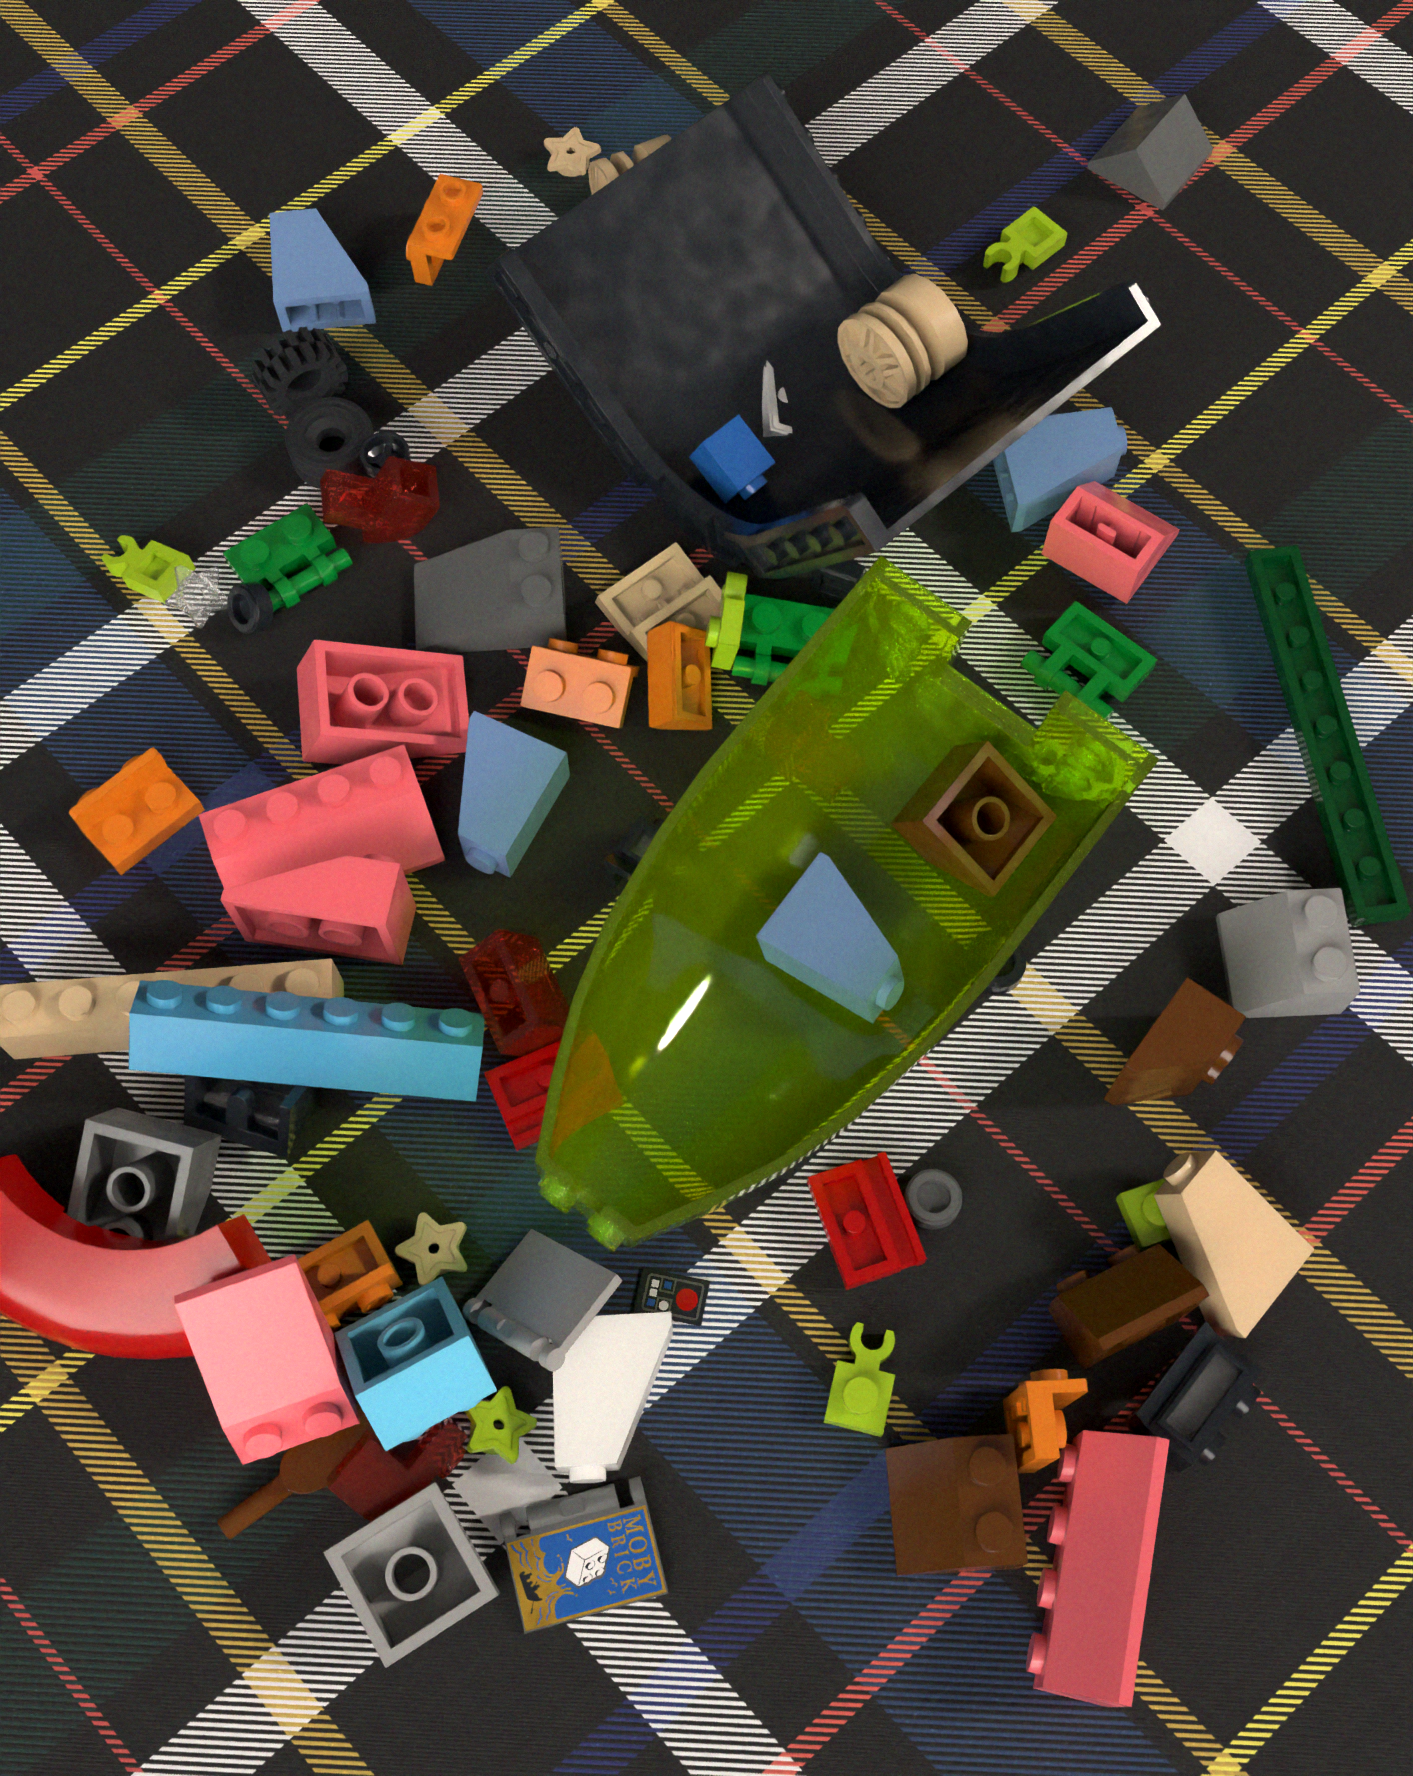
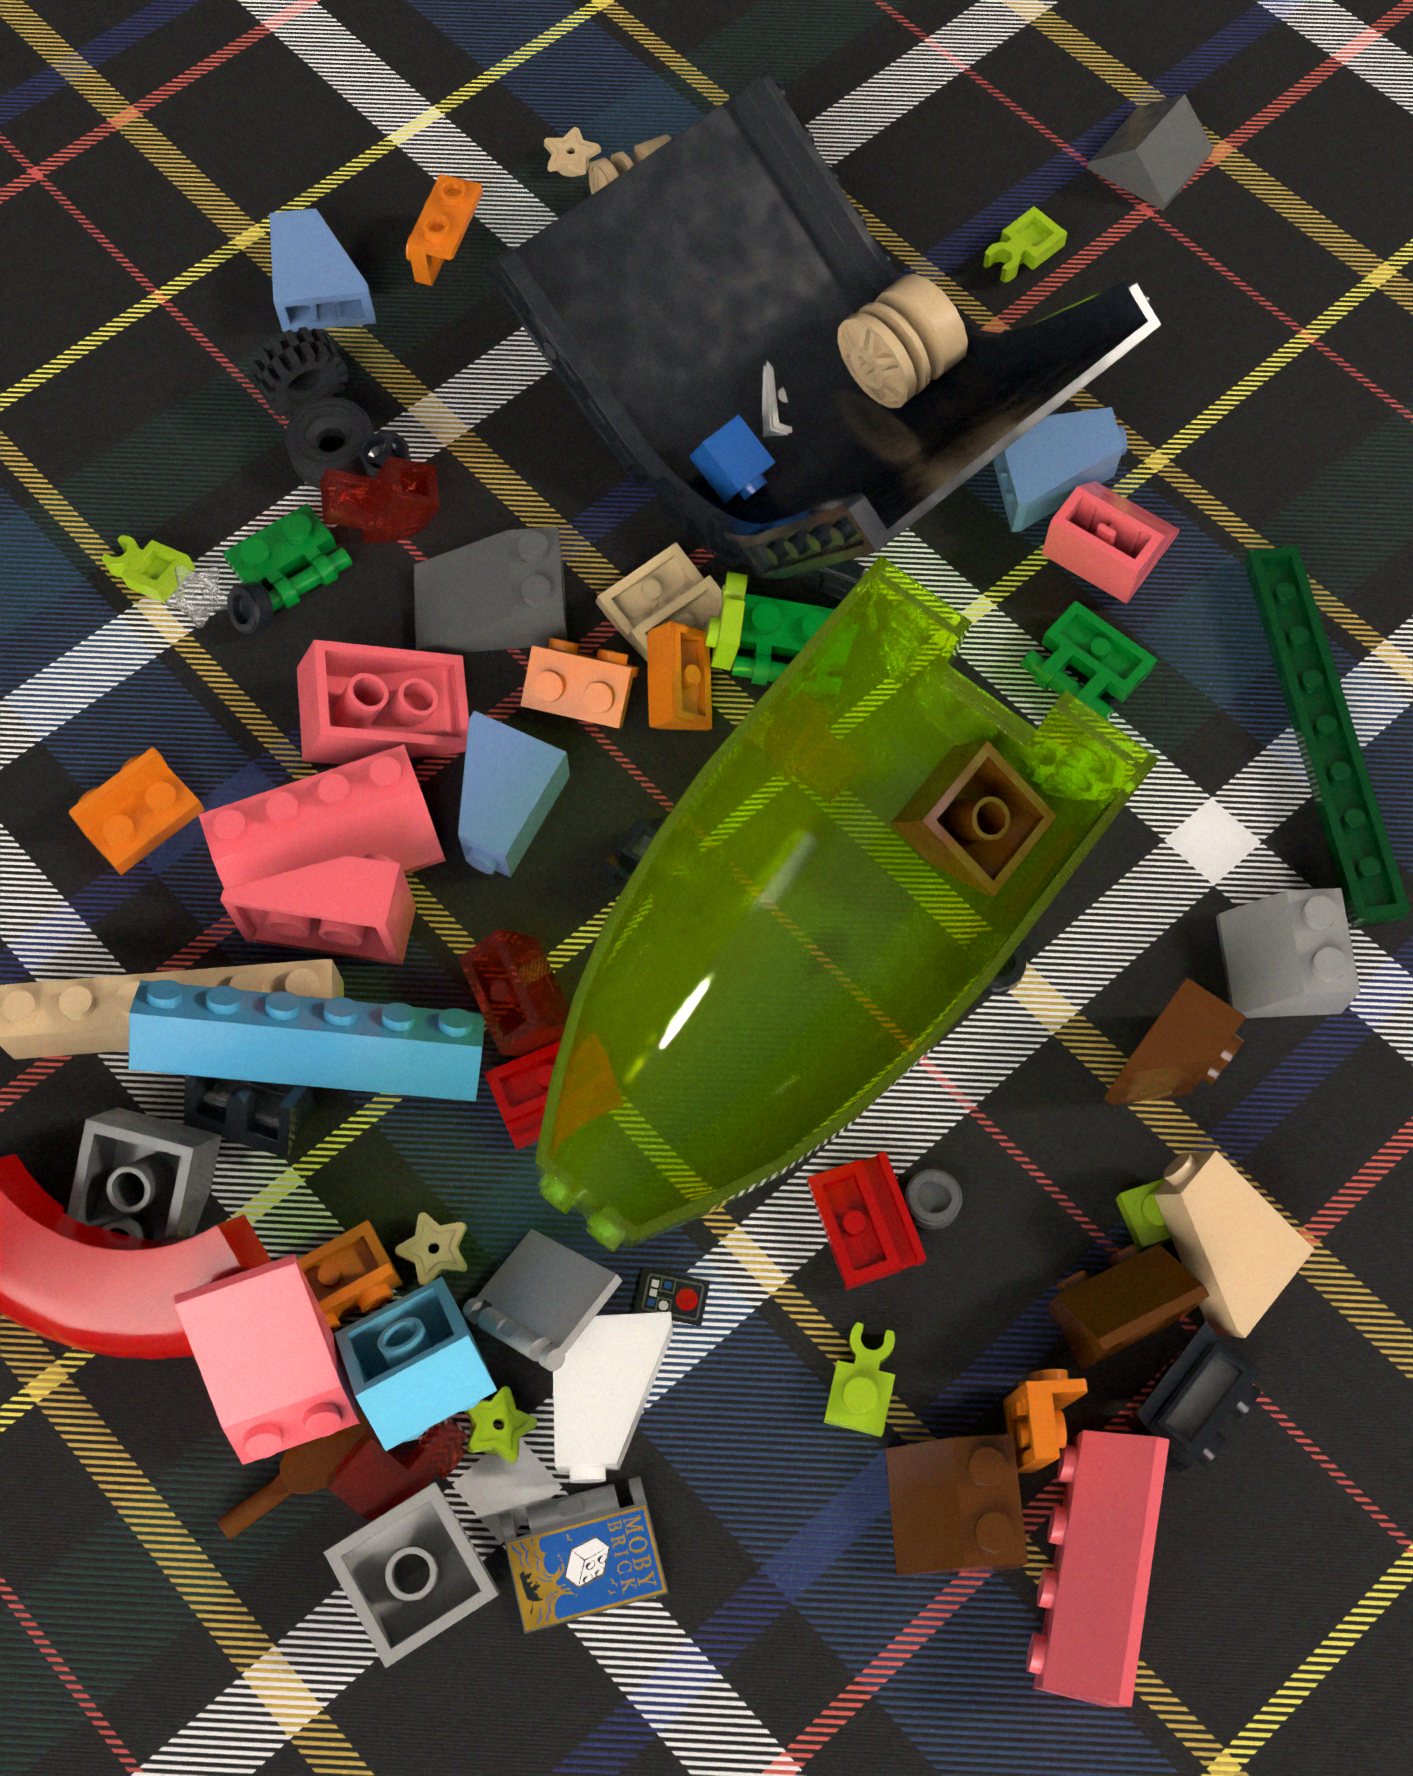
medium blue slope [756,852,904,1024] -> none

